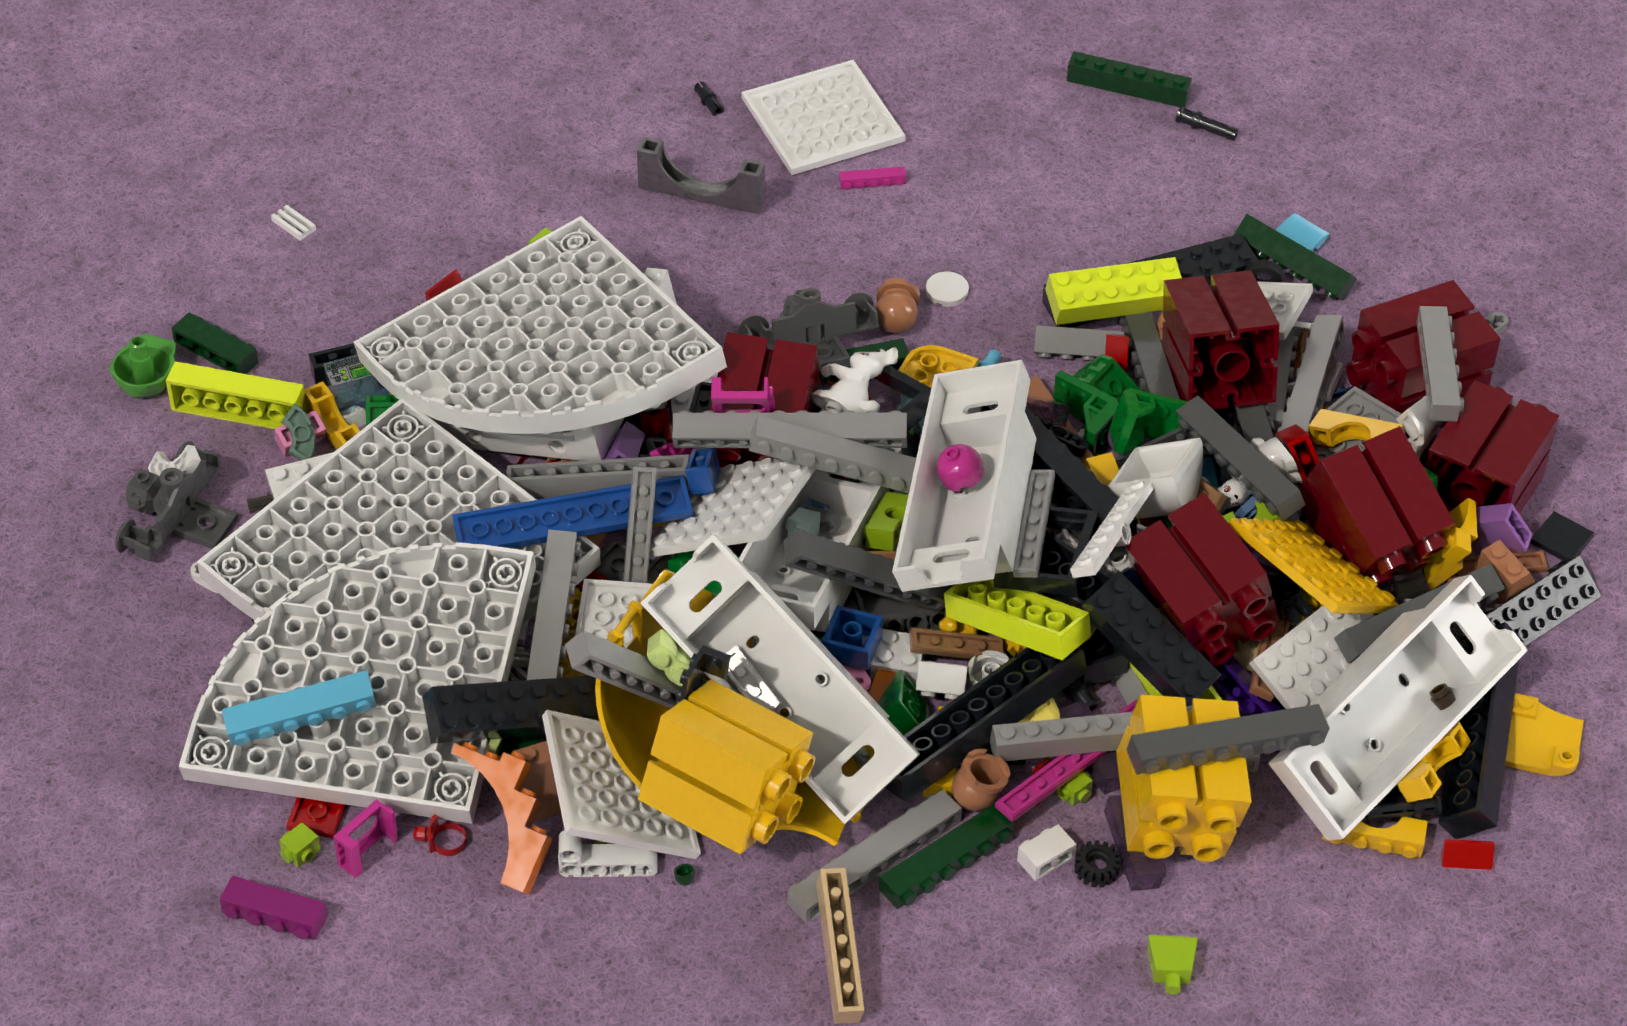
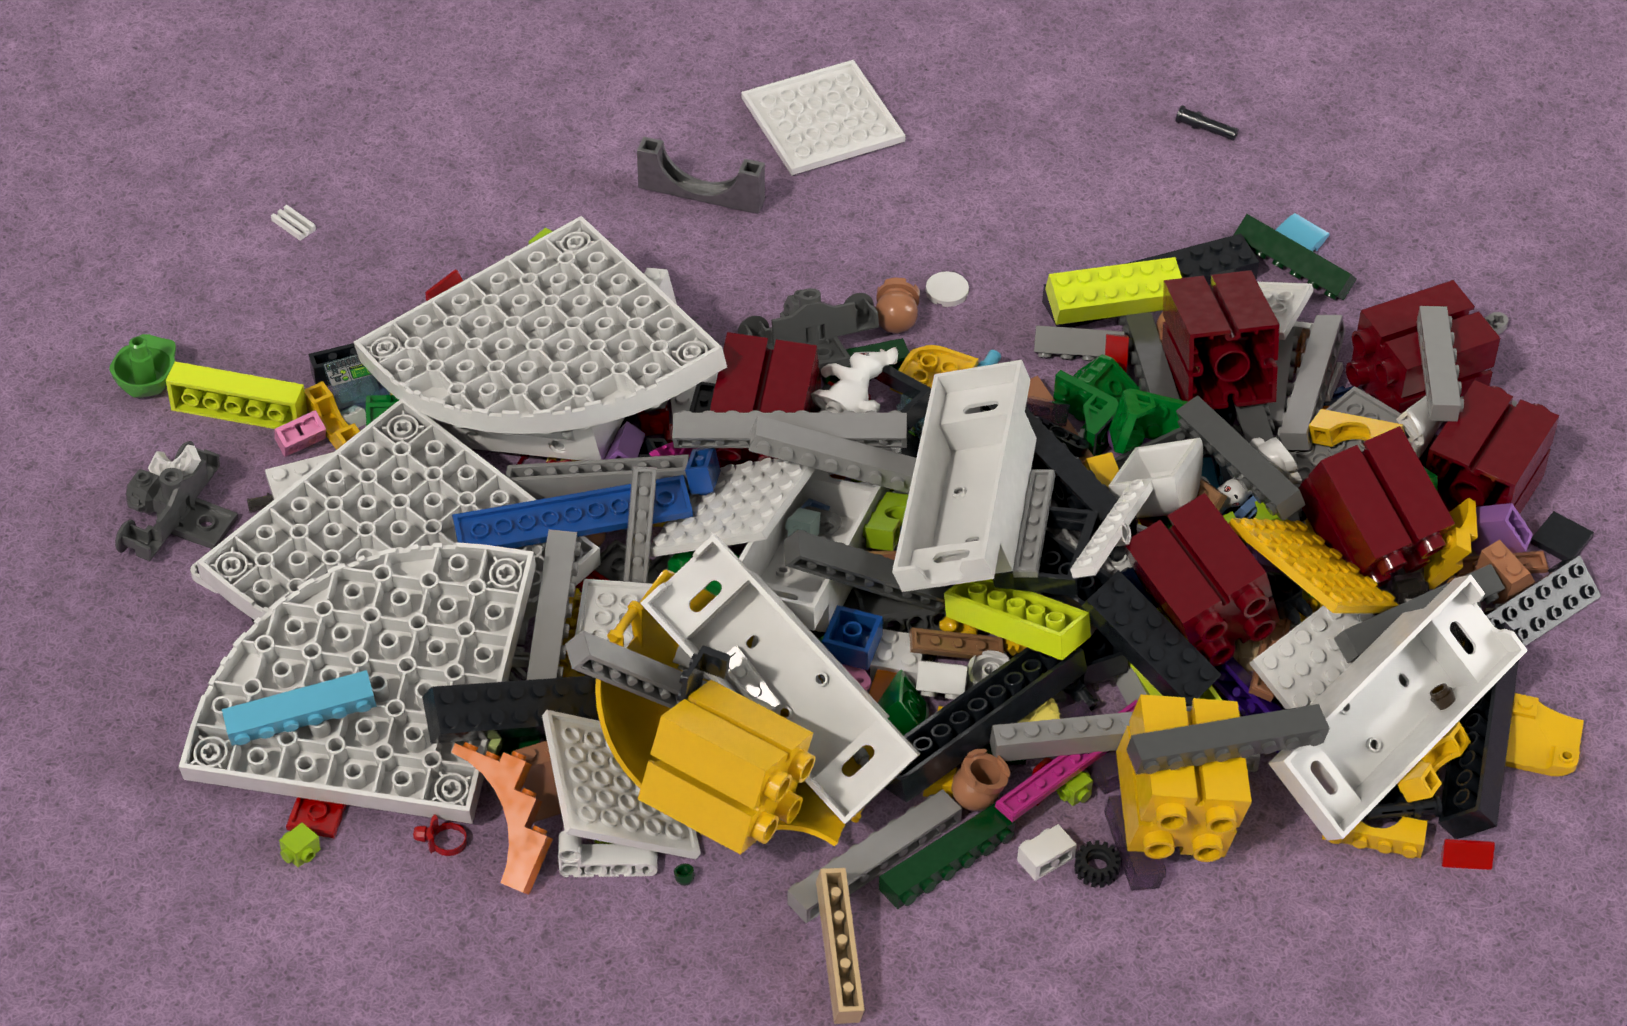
dark green brick [171,312,258,374] -> none
magenta brick [219,875,328,940] -> none
sand green tile [282,403,315,461] -> none
dark pink panel [333,799,398,878] -> none
yellowish green brick [647,629,691,686] -> none
black pin [694,81,724,116] -> none
dark pink panel [711,377,775,413] -> none
dark pink piece [839,166,906,189] -> none
dark pink cylinder [936,443,985,492] -> none
dark green brick [1067,51,1192,107] -> none
lime torso [1147,935,1198,995] -> none
black tyre [1245,260,1284,283] -> none
red brick [1275,424,1320,482] -> none

